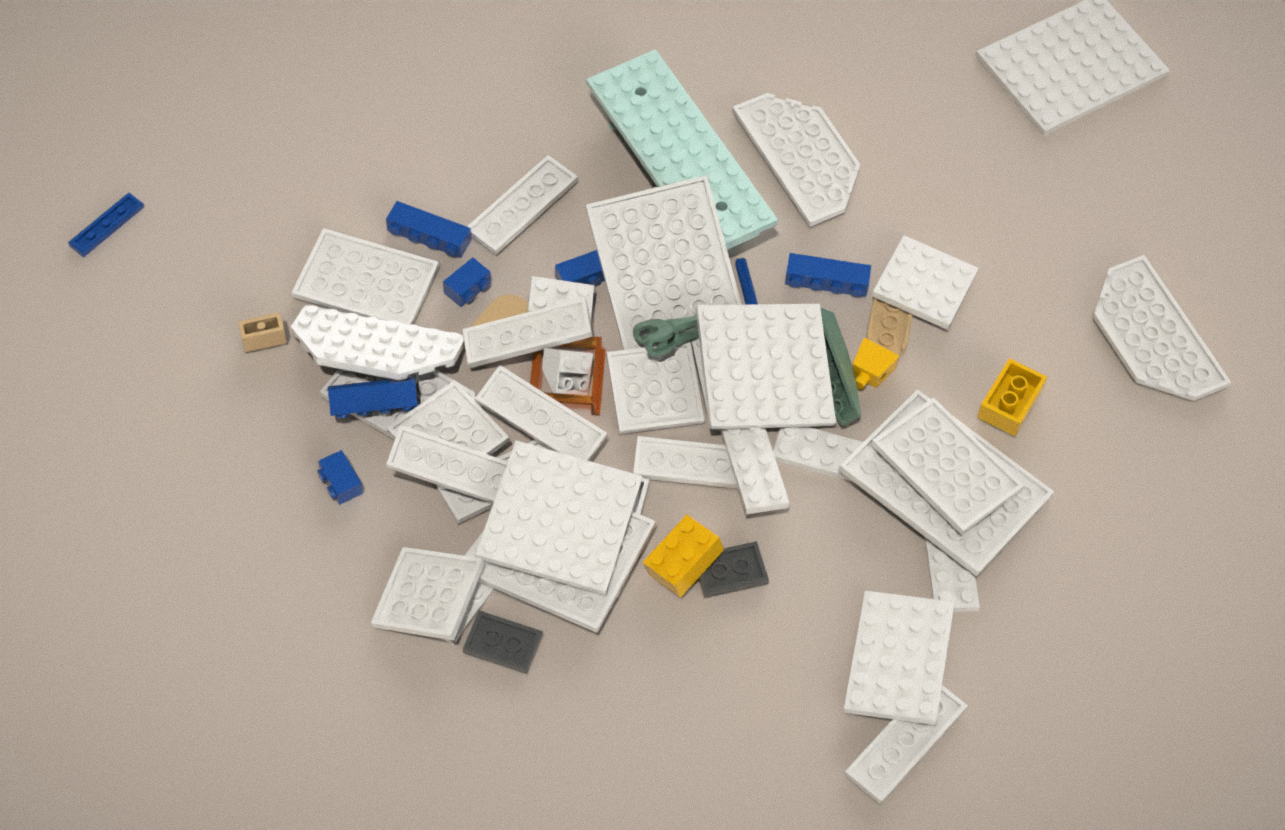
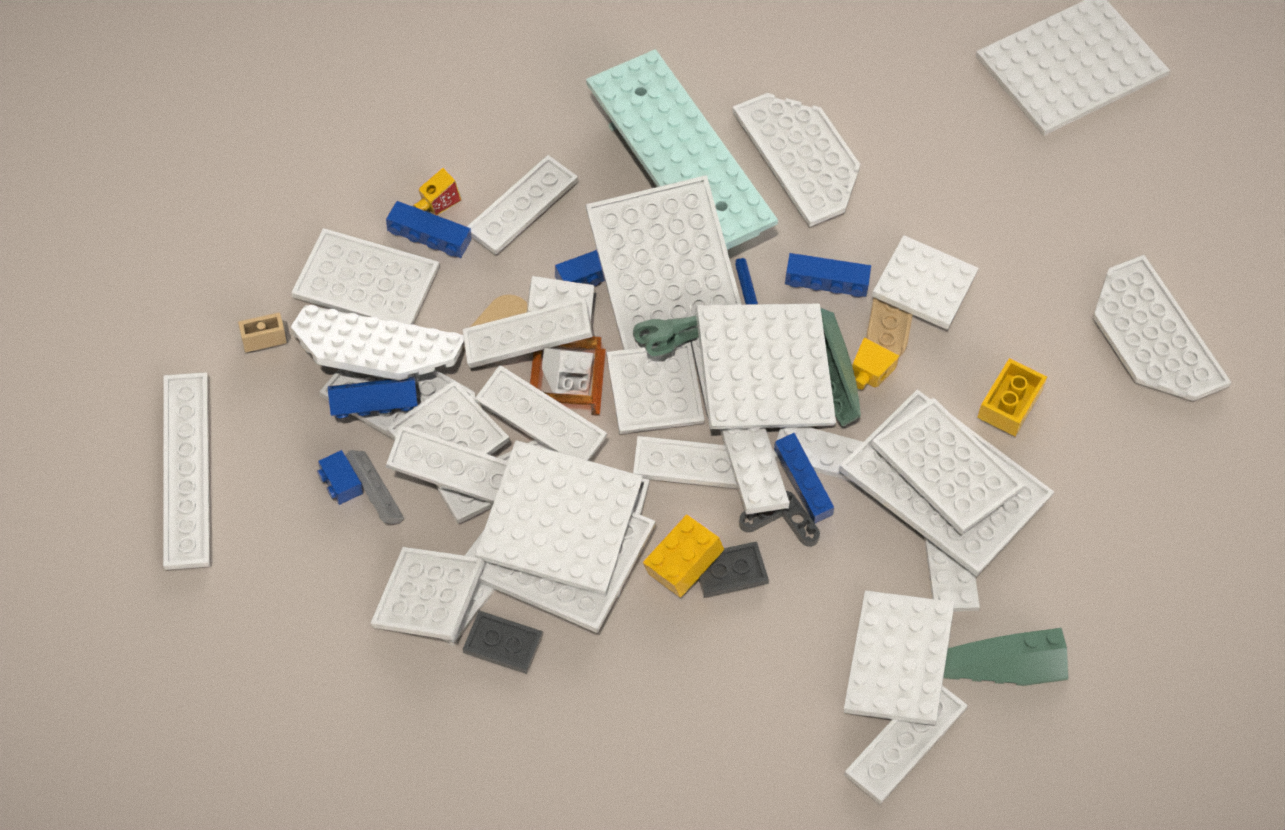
blue tile [68,192,144,258] -> none
blue brick [443,257,491,307] -> none
none -> white plate [163,372,210,570]
none -> light grey plate [345,450,404,524]
none -> yellow torso [413,168,461,215]
none -> dark grey beam [739,491,820,547]
none -> blue brick [774,433,834,523]
none -> sand green wedge [944,628,1069,686]

